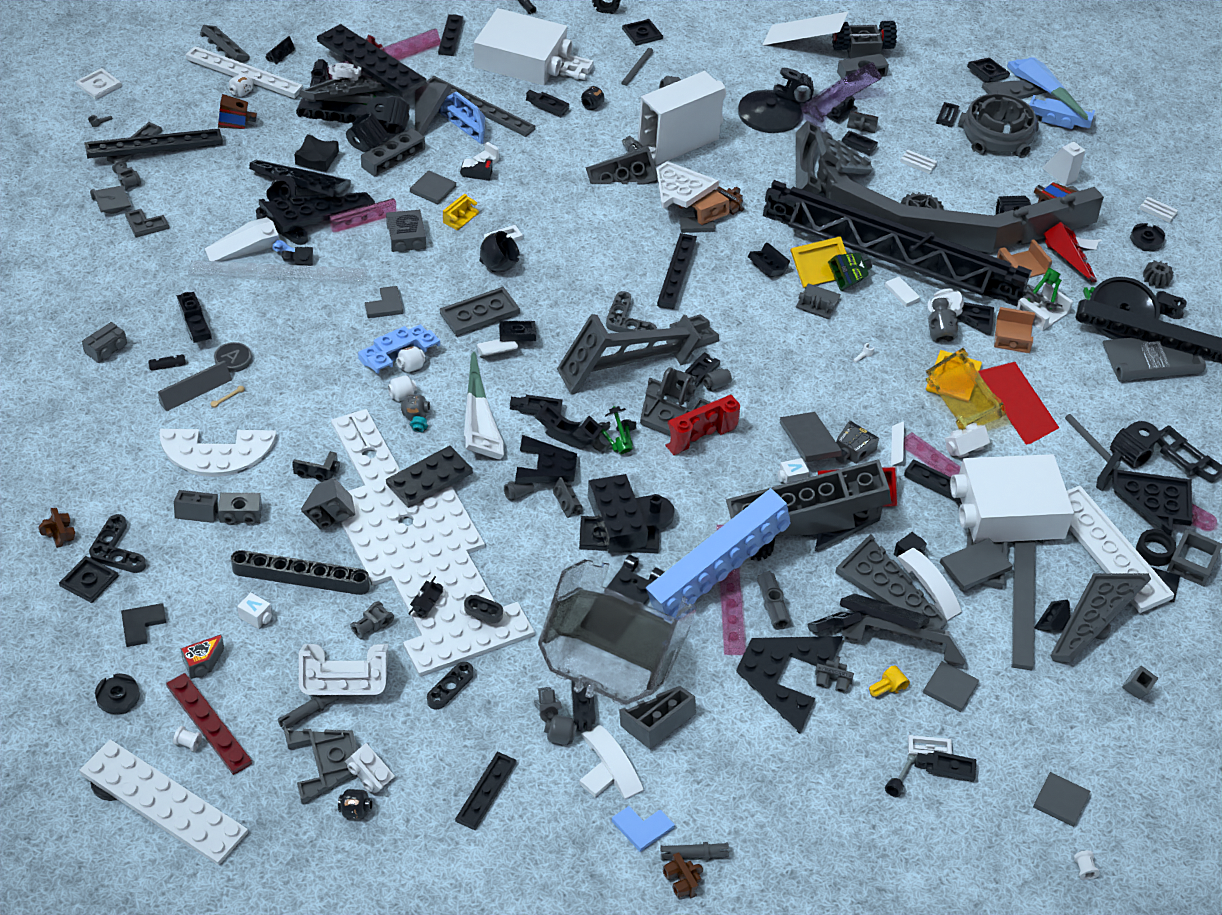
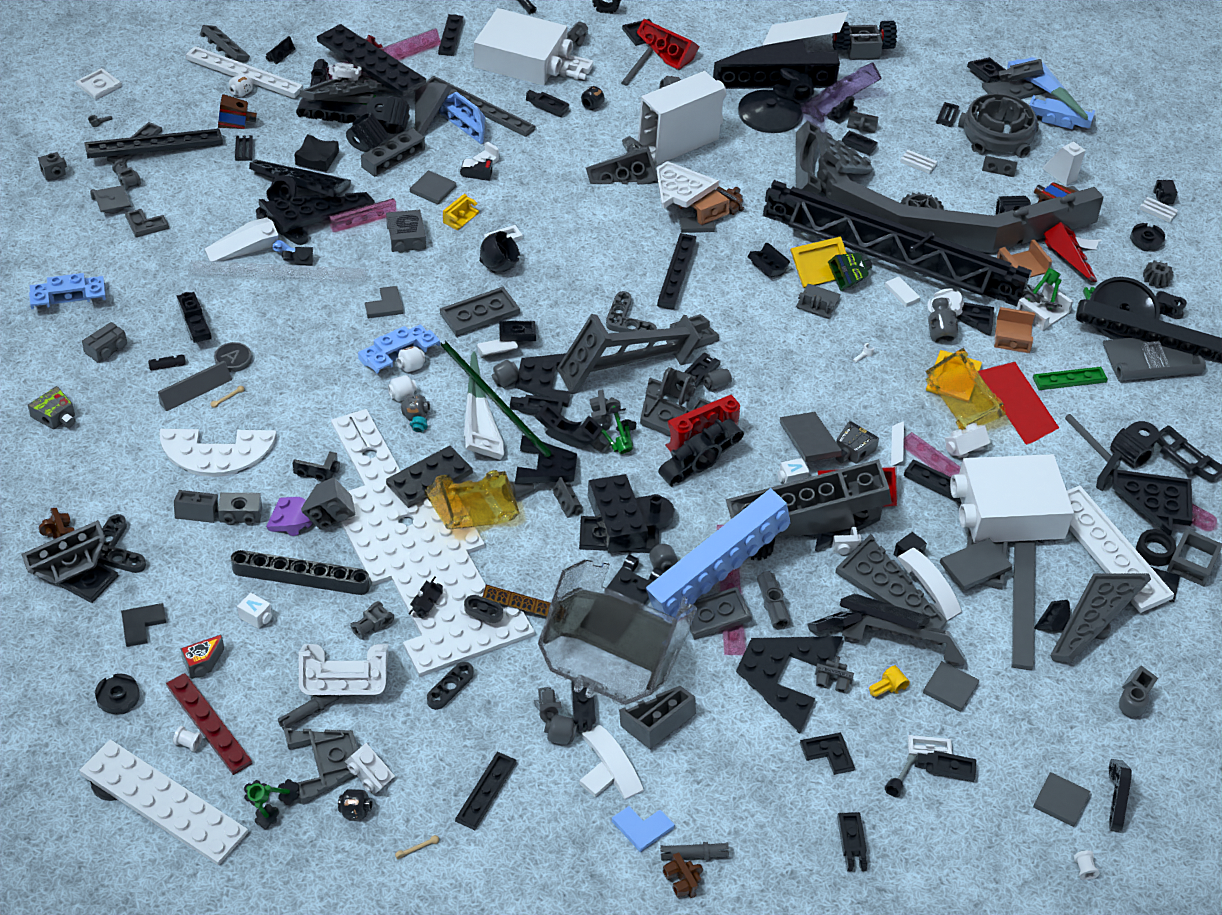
dark grey arch [837,53,889,83] -> none
none -> dark grey wedge [21,520,106,584]
none -> dark grey torso [28,386,75,430]
none -> light blue bracket [29,273,106,310]
none -> dark grey brick [38,152,67,181]
none -> black tile [235,135,253,161]
none -> plant [244,779,299,829]
none -> medium lavender slope [266,497,313,536]
none -> tan hinge [395,835,439,860]
none -> clear yellow windscreen [424,470,520,529]
none -> dark green piece [441,340,551,457]
none -> sticker [482,584,562,620]
none -> dark grey head [491,360,520,387]
none -> black wing [516,353,571,407]
none -> dark grey rock [567,21,588,46]
none -> dark grey hips [589,390,621,426]
none -> red wedge [637,19,700,70]
none -> dark grey head [649,544,678,572]
none -> black piece [658,419,744,487]
none -> dark grey tile [682,586,752,640]
none -> black slope [713,41,840,89]
none -> black tile [800,732,855,775]
none -> white bracket [832,527,861,555]
none -> black hinge [837,812,867,871]
none -> dark grey hinge [982,155,1018,177]
none -> dark grey hinge [999,59,1044,82]
none -> green tile [1033,366,1108,390]
none -> black beam [1109,759,1132,831]
none -> dark grey head [1119,686,1149,717]
none -> black brick [1153,180,1178,205]

